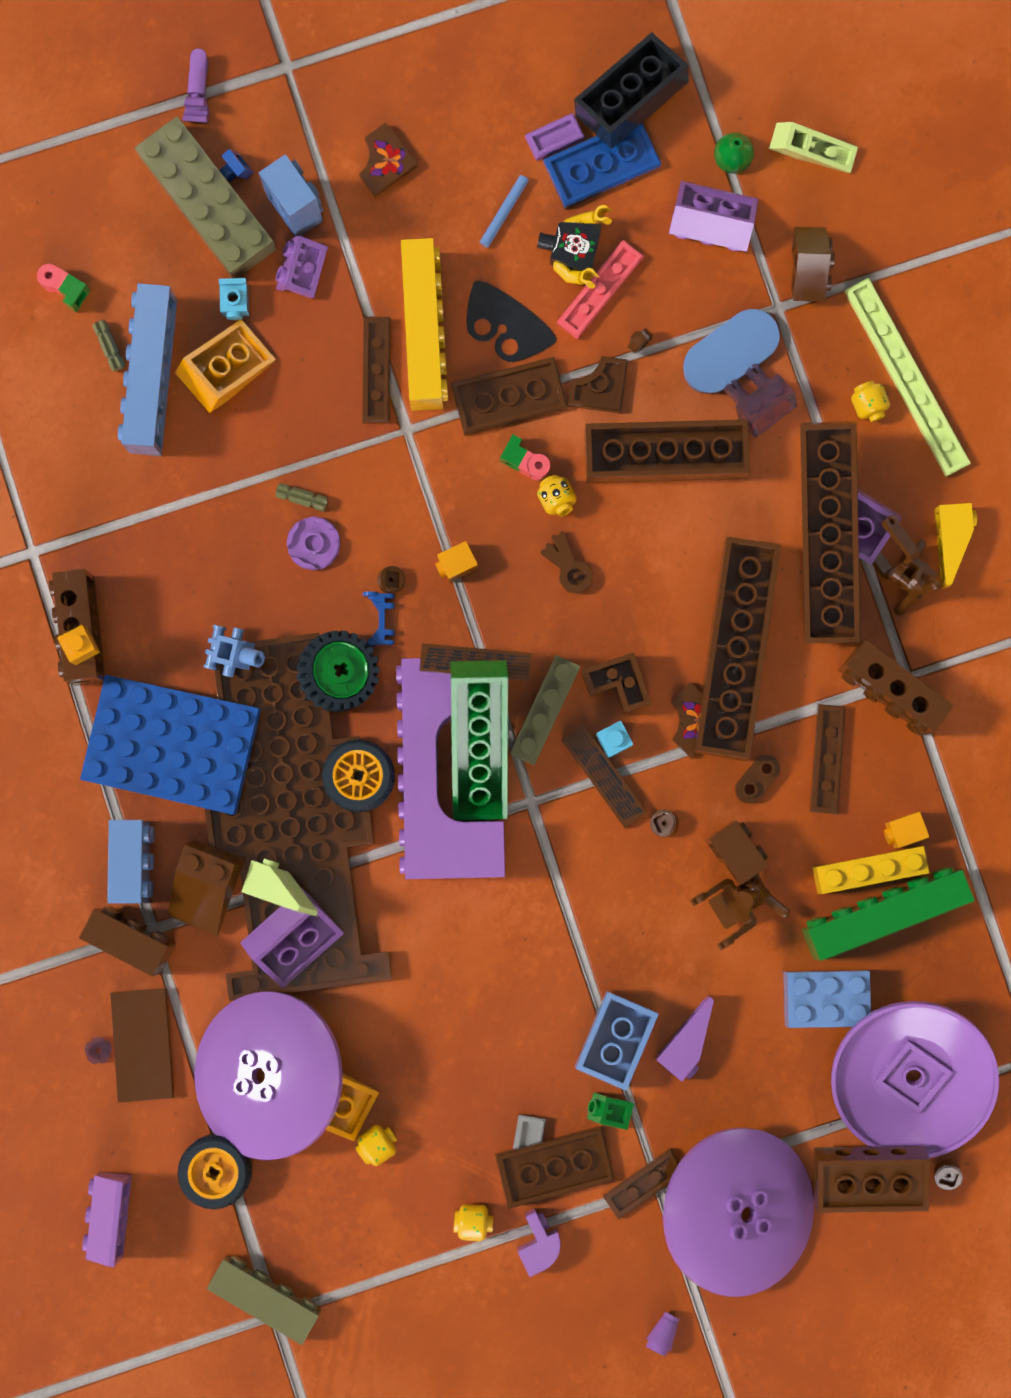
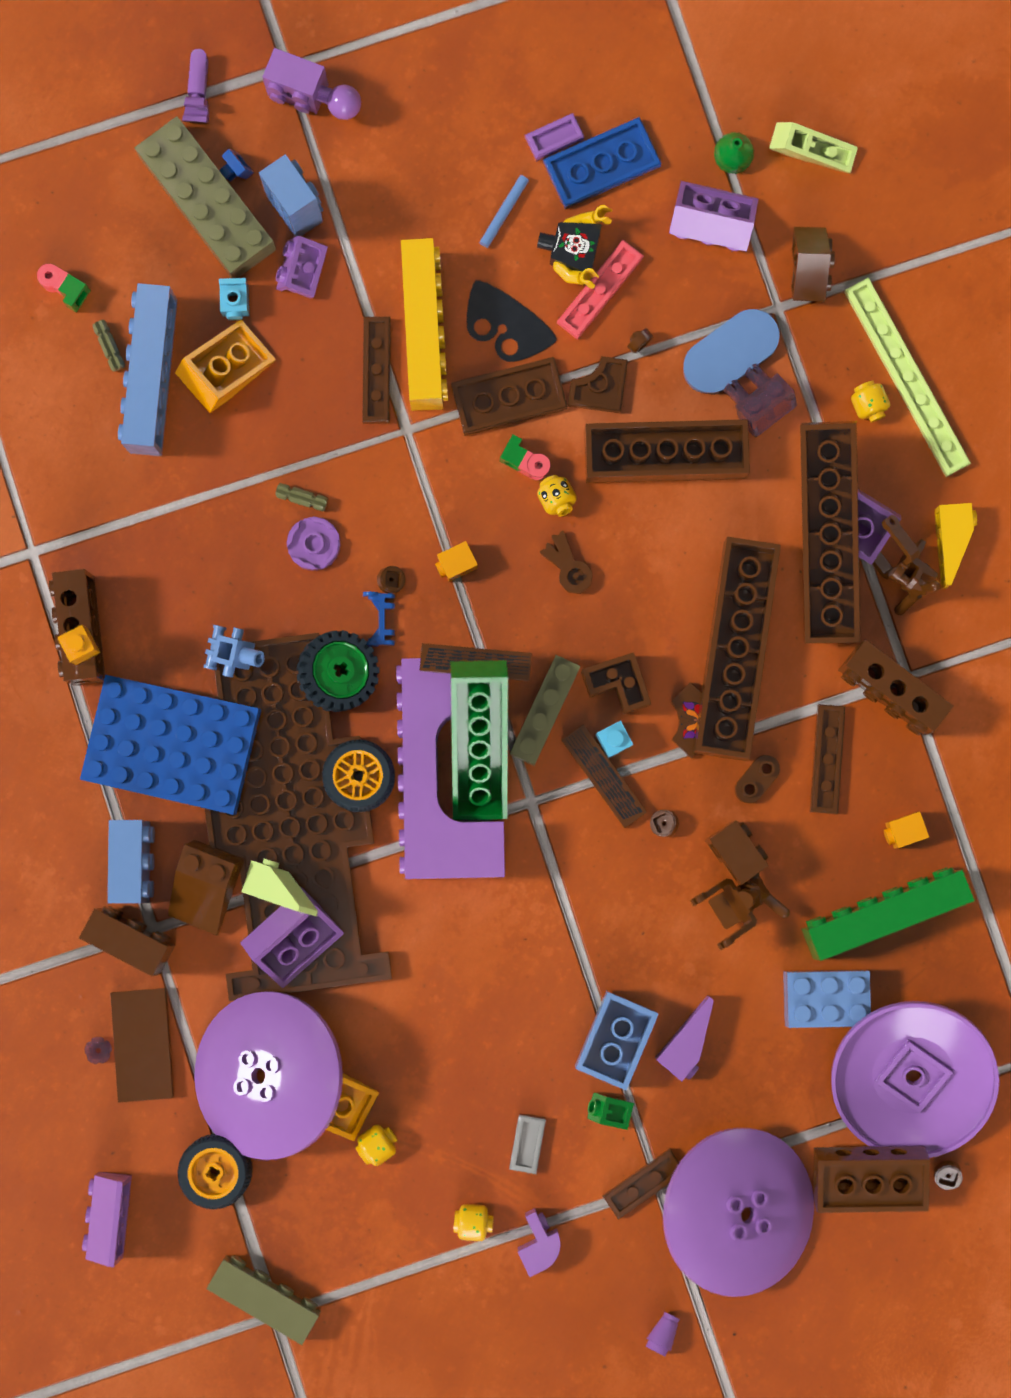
reddish brown tile [359,122,418,198] -> none
reddish brown tile [495,1126,614,1209] -> none
black brick [574,32,689,149] -> none
yellow brick [812,846,929,894] -> none
none -> medium lavender brick [262,48,361,120]

